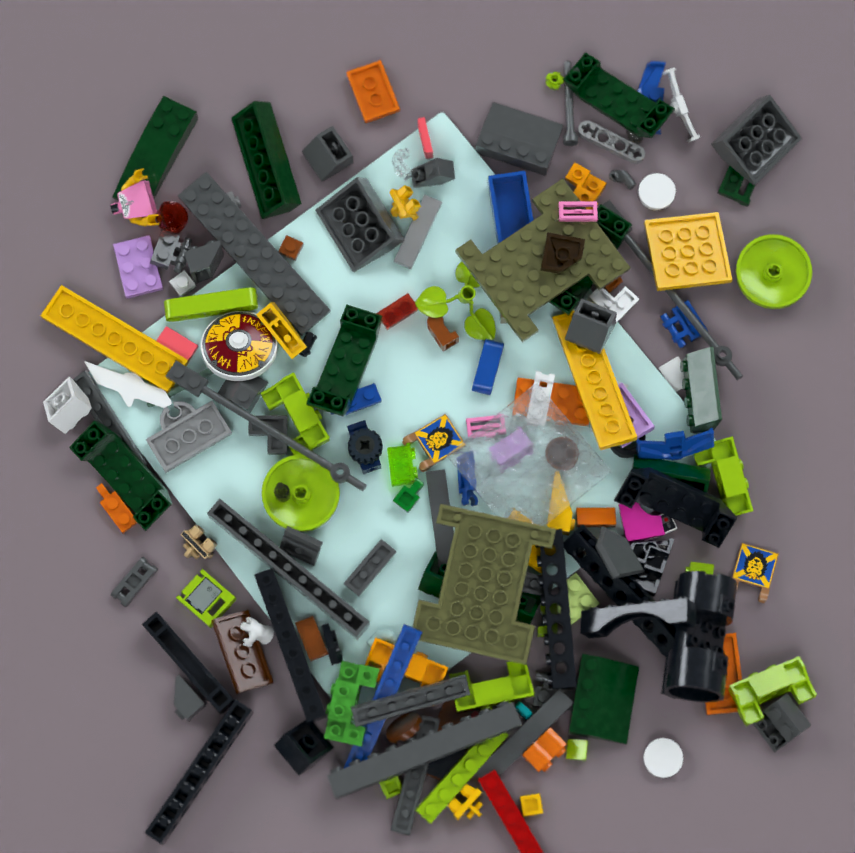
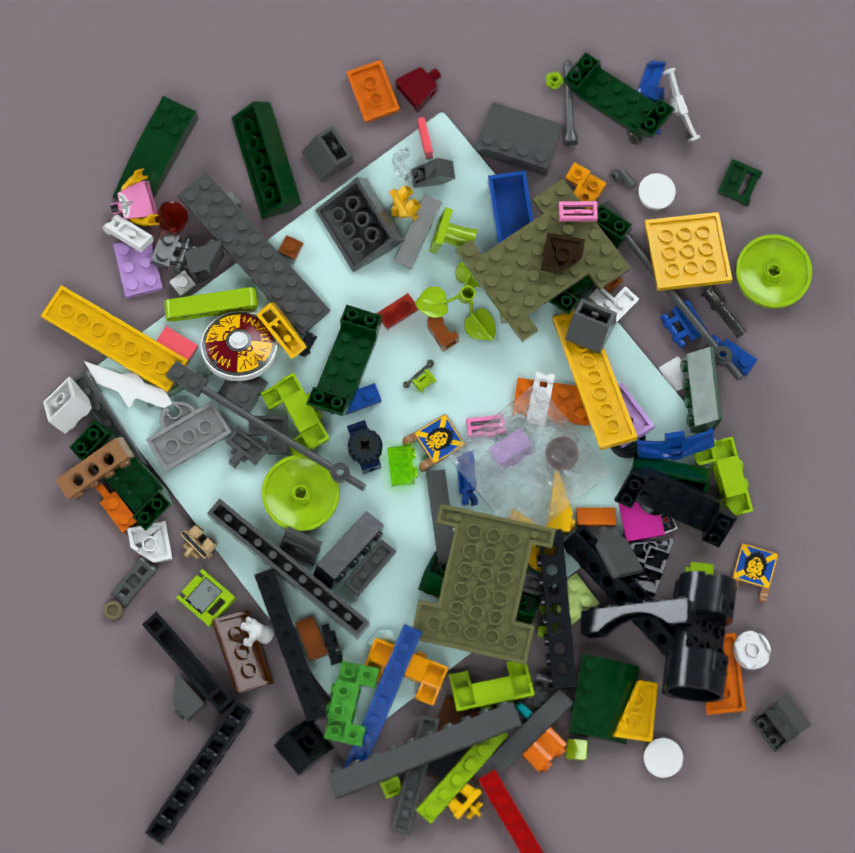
clear smoke cylinder [274,482,290,502] -> none
dark grey tile [350,674,470,727] -> none
reddish brown tile [385,712,422,744] -> none
green plate [393,478,424,513] -> none
blue beam [472,339,504,395] -> none
yellow tile [520,793,543,817] -> none
light grey beam [578,121,645,164] -> none
dark grey slope [711,95,802,185] -> none
lime bracket [728,656,817,726] -> none
none -> medium nougat brick [55,437,135,500]
none -> white plate [103,214,154,252]
none -> dark tan tile [103,601,124,621]
none -> white plate [127,521,173,563]
none -> dark grey hinge [225,427,268,469]
none -> wedge [313,511,384,590]
none -> dark red torso [395,67,442,113]
none -> clear smoke hinge [403,360,434,388]
none -> lime bush [411,369,437,394]
none -> lime plant [429,207,477,254]
none -> yellow wing [613,680,658,742]
none -> clear smoke pin [700,285,747,339]
none -> blue plate [712,334,758,376]
none -> white tile [733,631,771,670]

